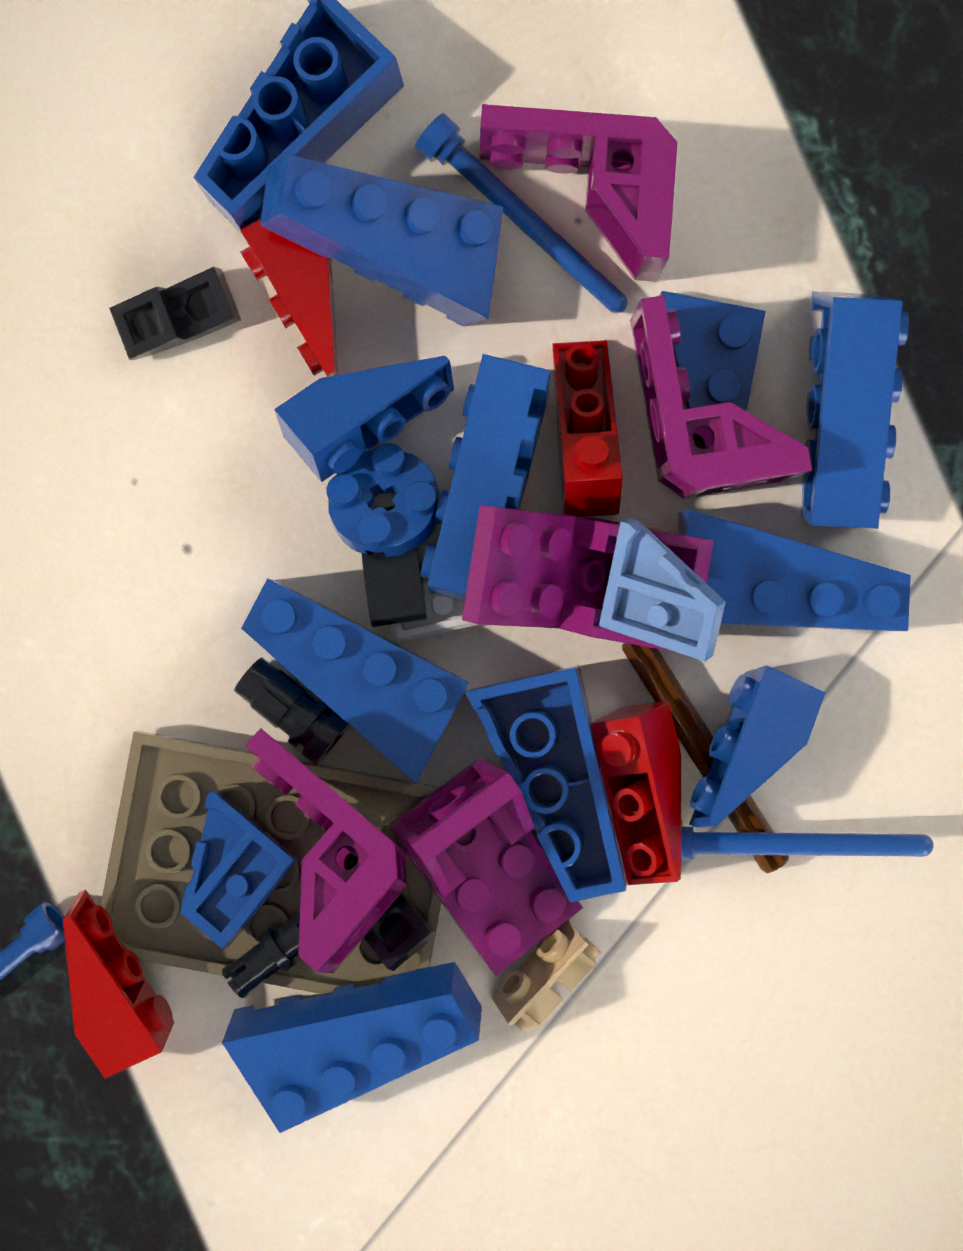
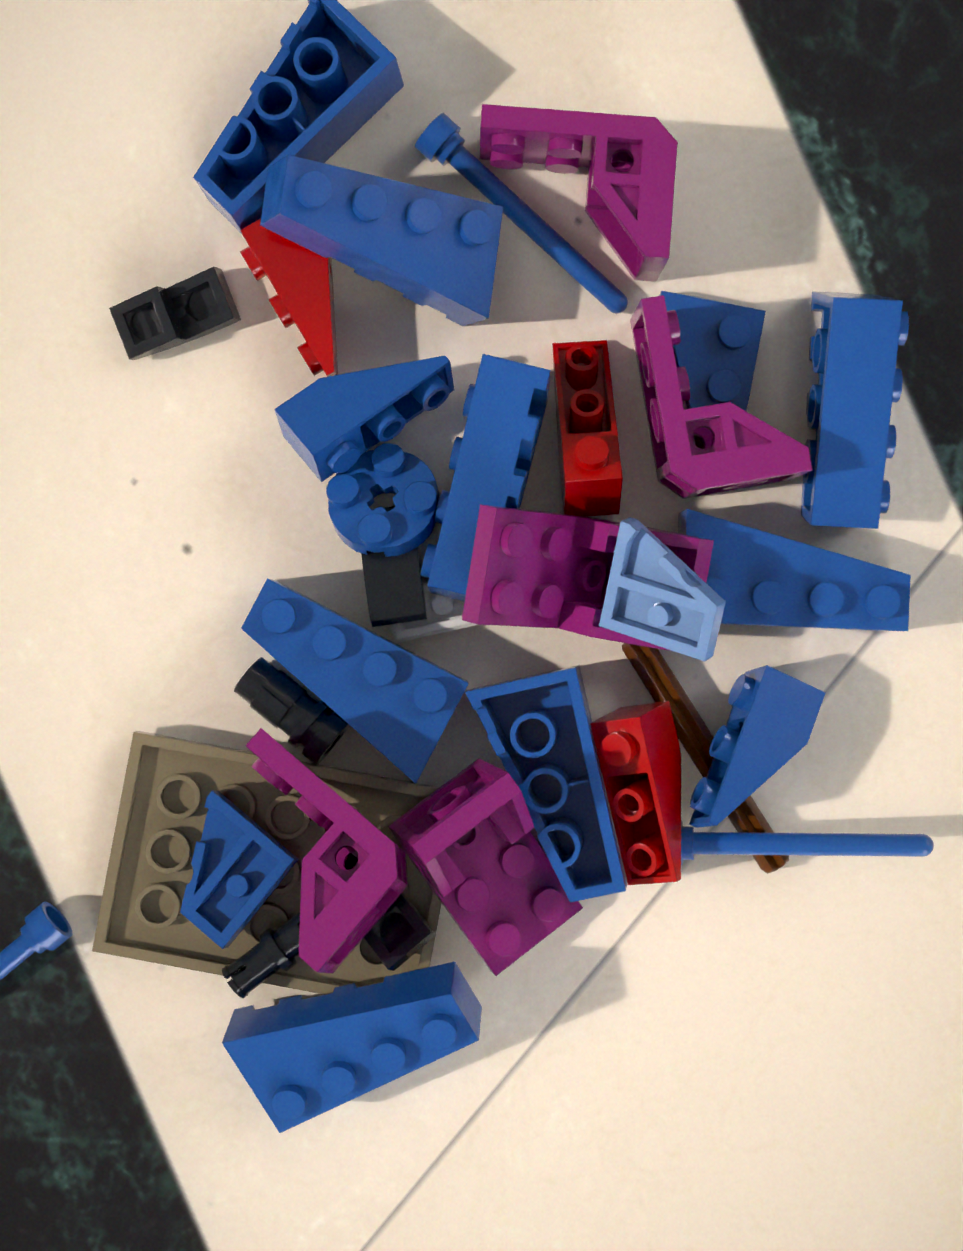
red slope [63,889,175,1079] -> none
tan hinge [491,920,601,1033] -> none

